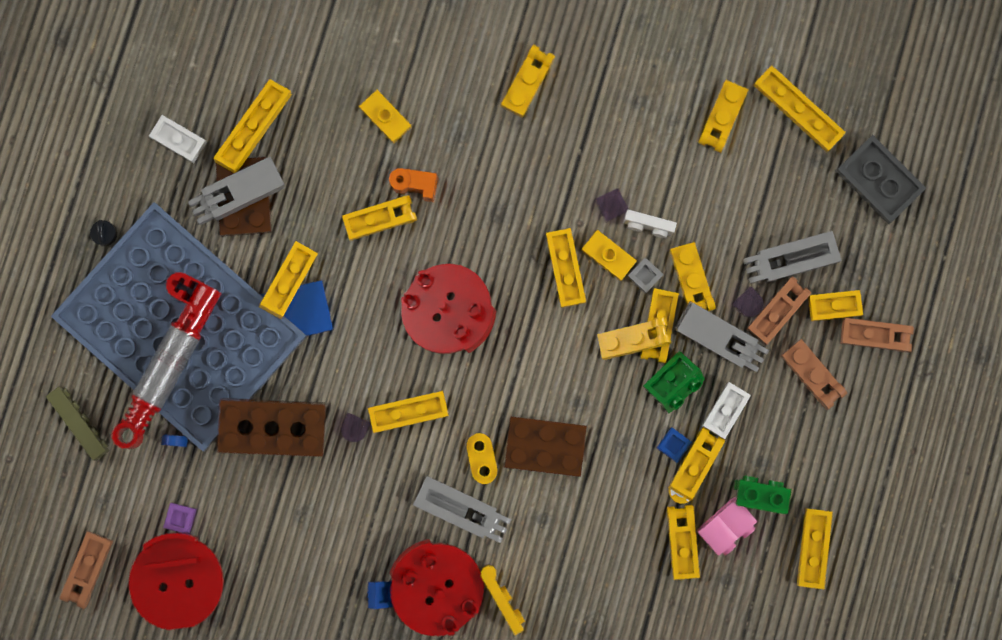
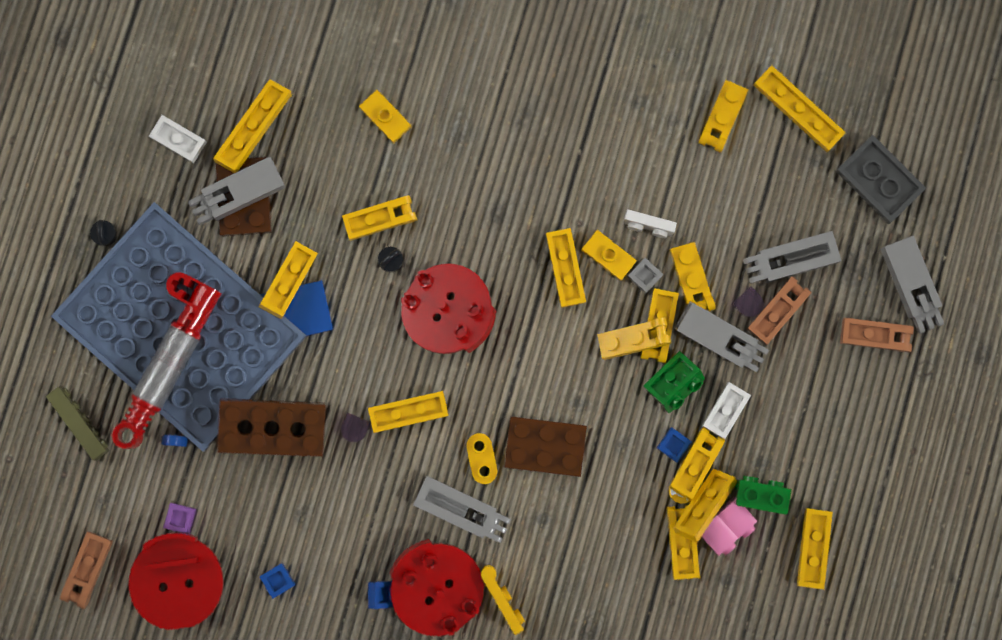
orange leg [389,168,438,202] -> none
yellow plate [501,44,556,118] -> none
clear purple tile [595,188,629,223] -> none
nougat plate [781,339,848,410] -> none
yellow plate [808,290,863,321] -> none
none -> blue tile [260,563,296,599]
none -> black tile [378,246,404,273]
none -> yellow plate [673,468,737,542]
none -> light grey hinge [880,235,944,334]

